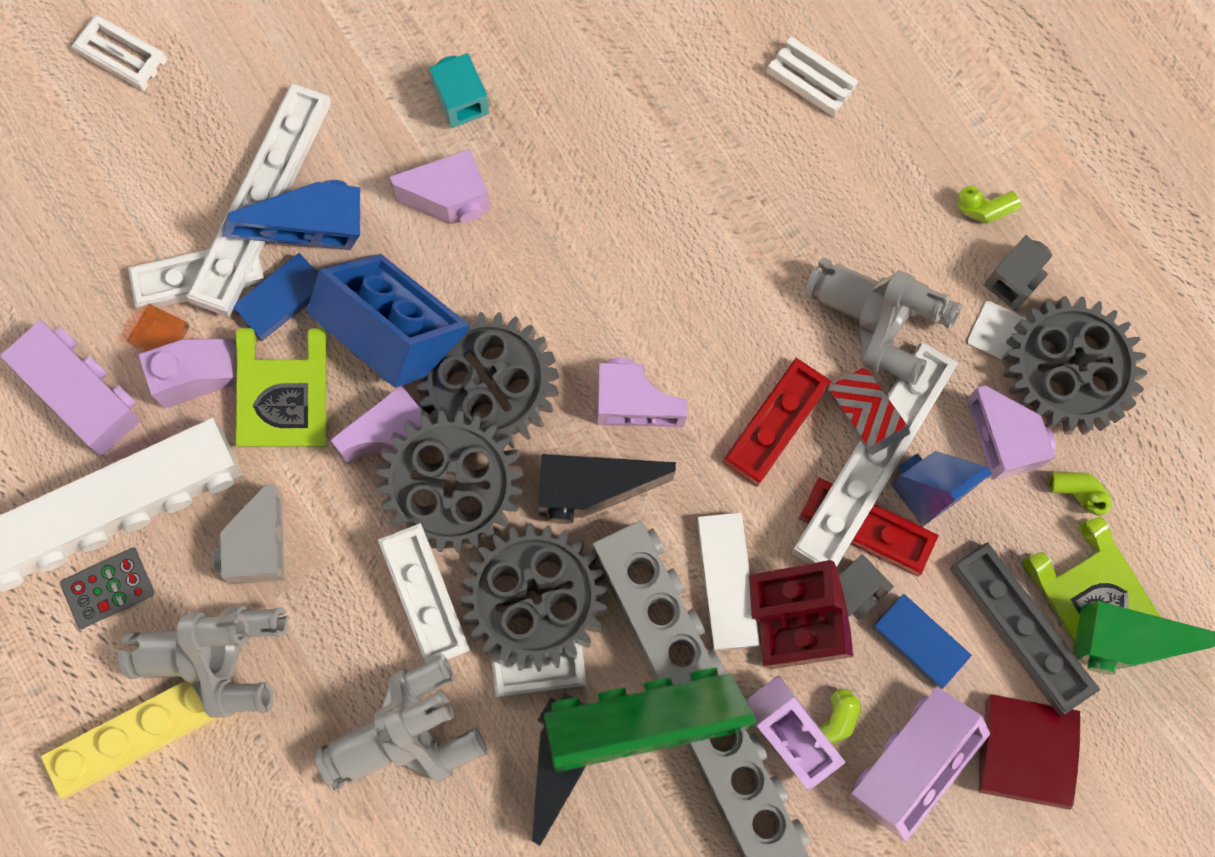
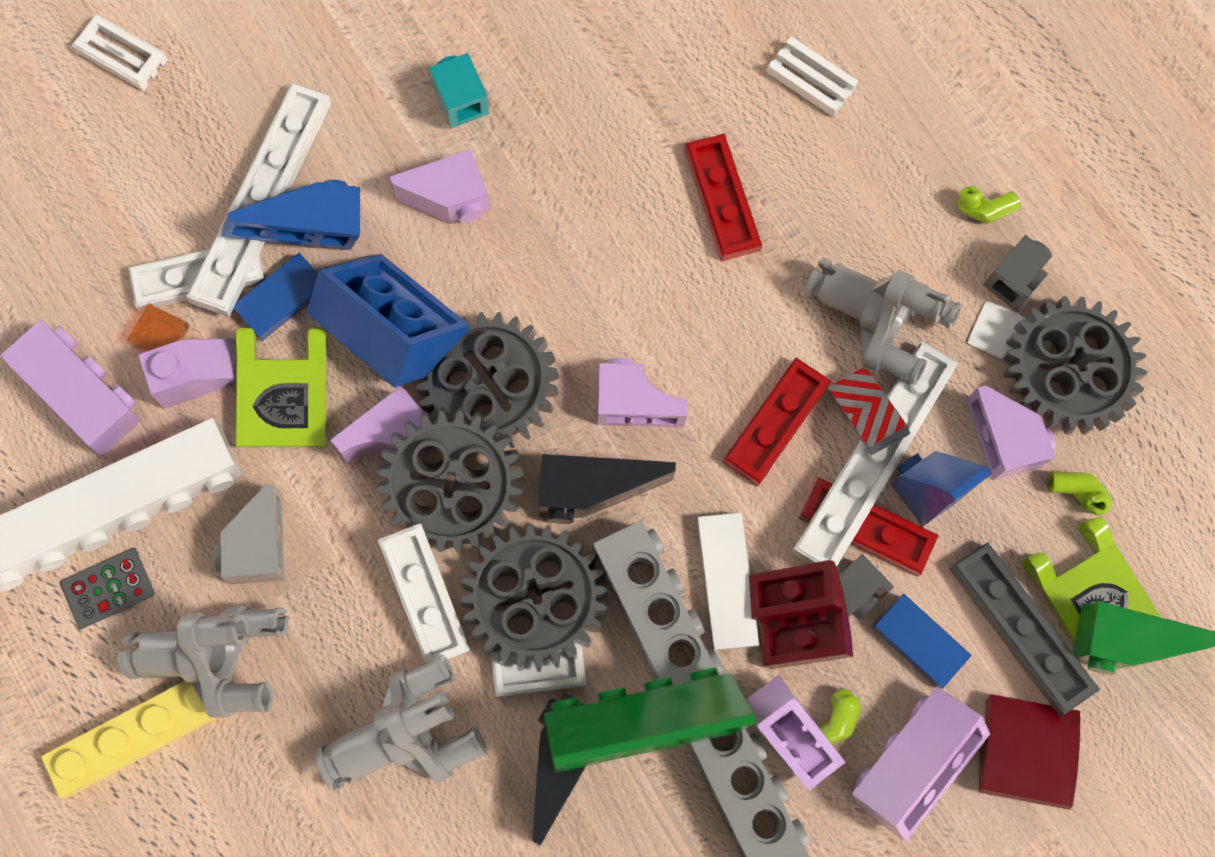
none -> red tile [684,133,763,262]

